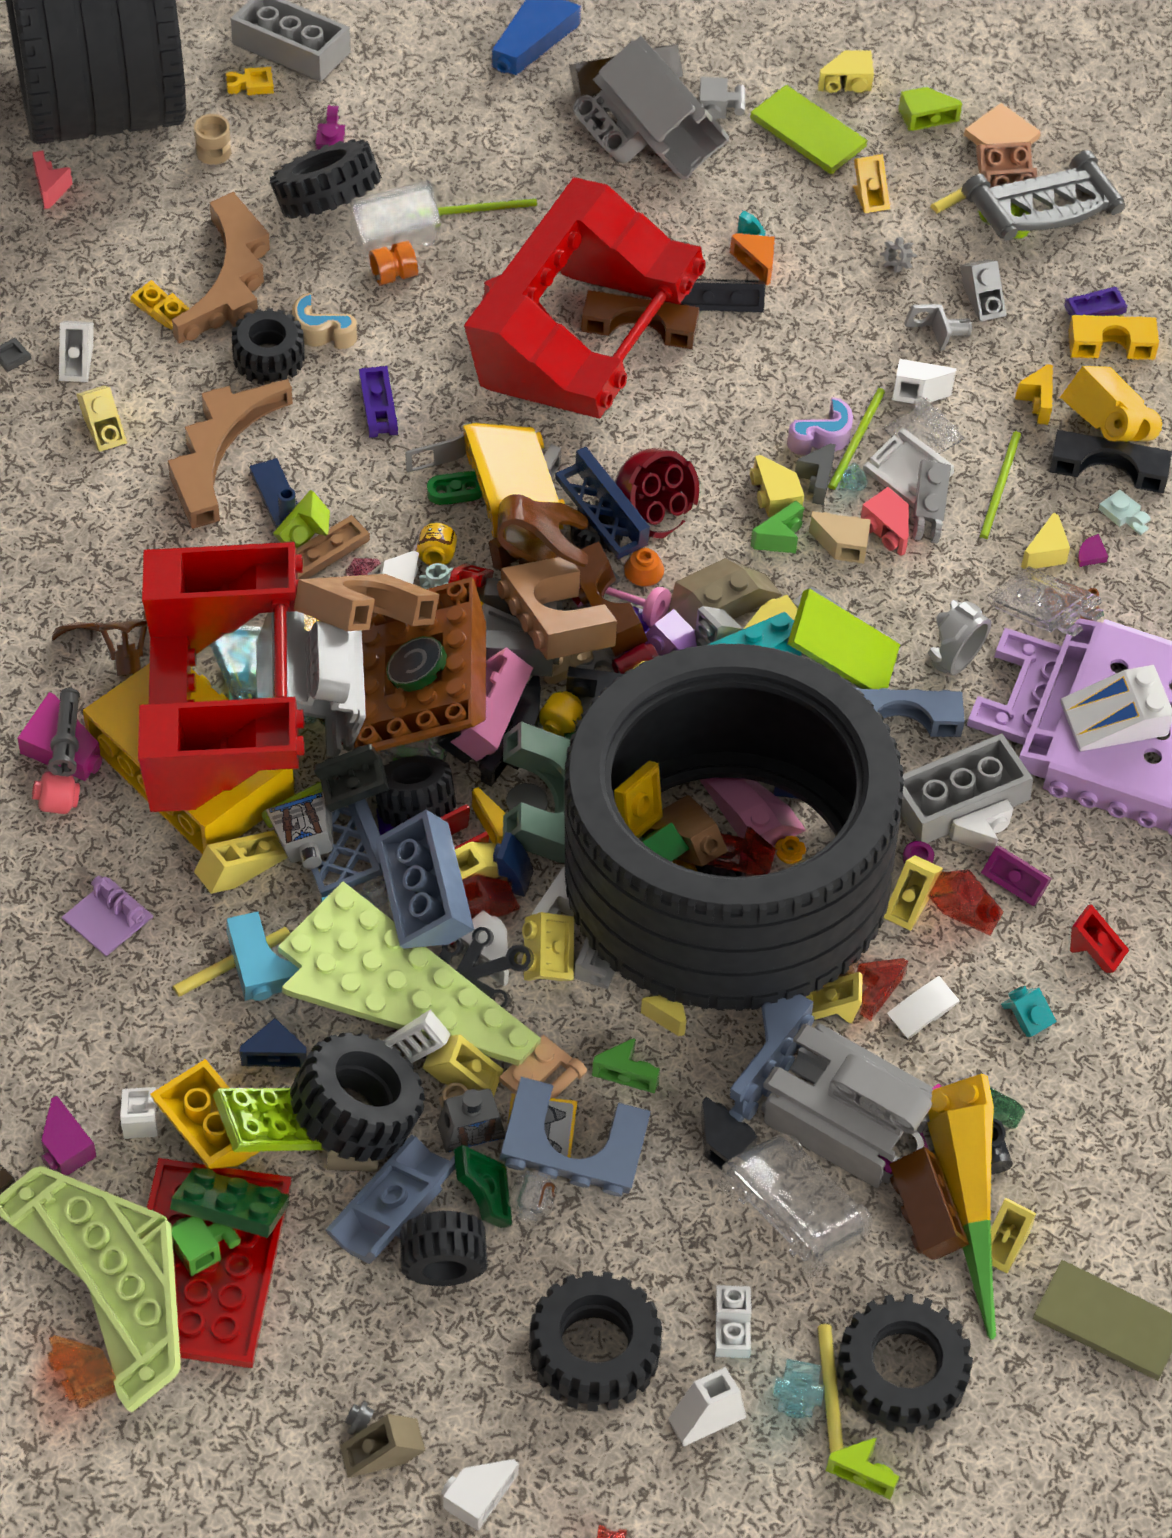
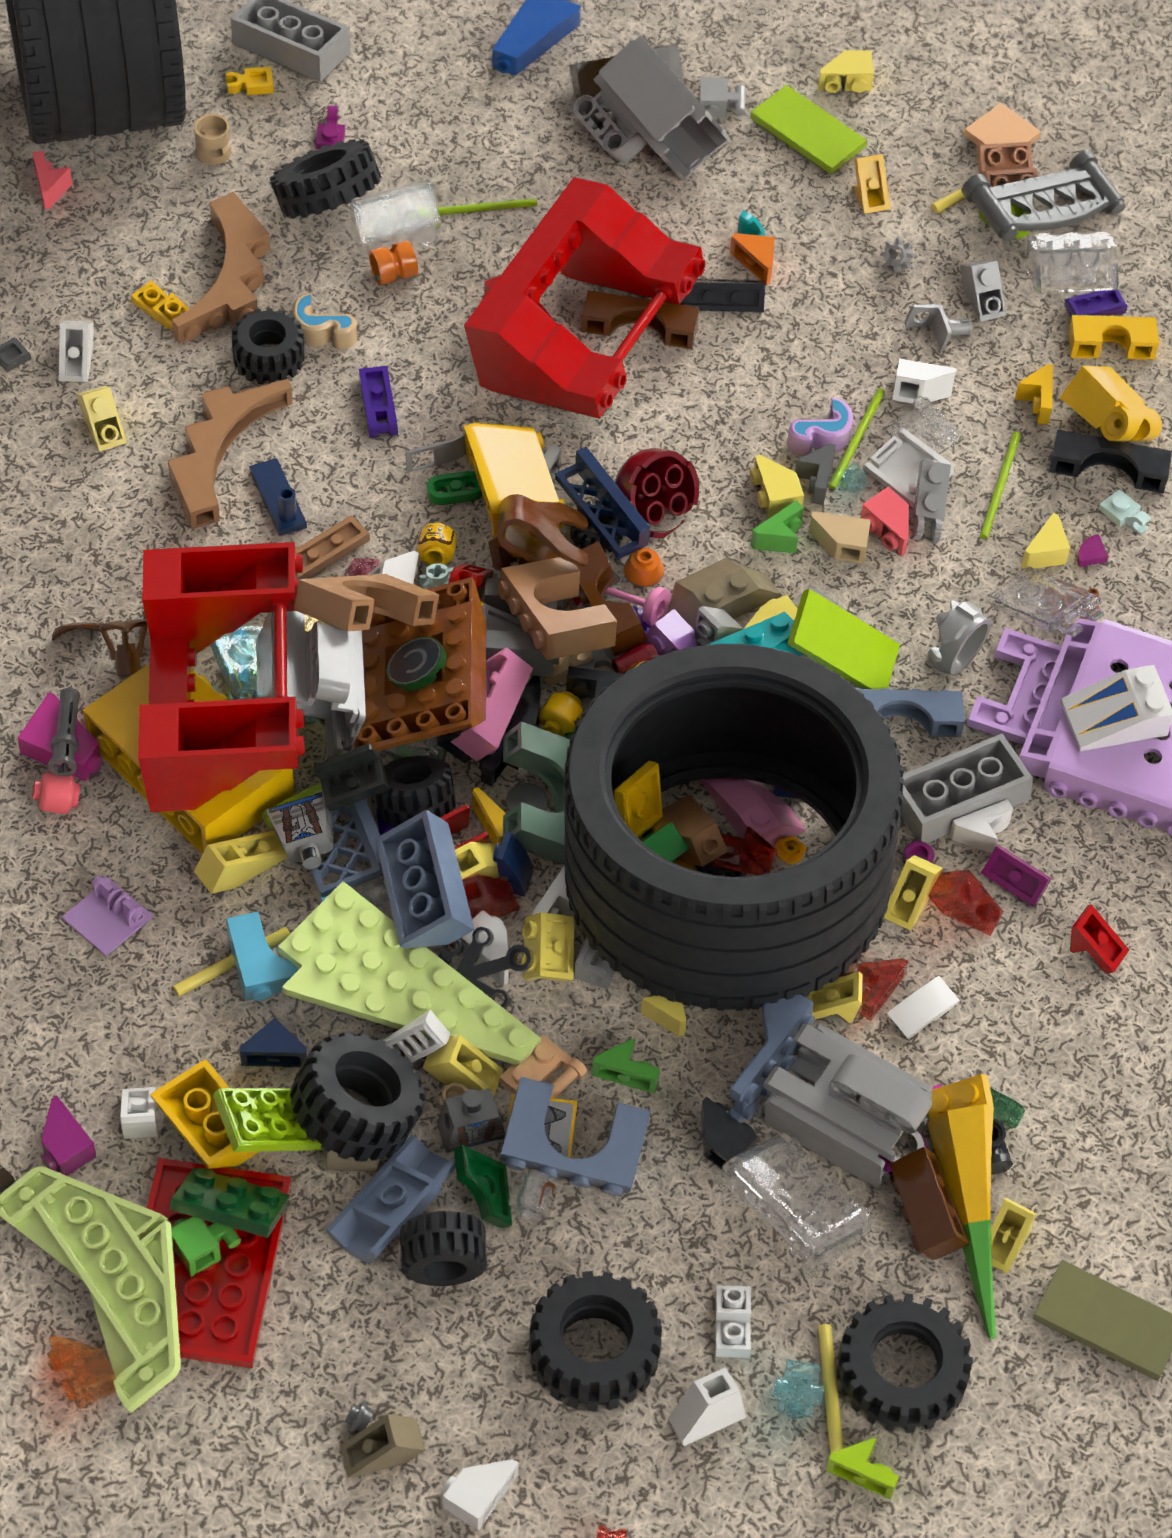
lime slope [273,490,330,548] -> none
lime slope [898,87,963,132] -> none
teal bracket [1001,986,1057,1037] -> none
none -> clear slope [1026,232,1119,292]

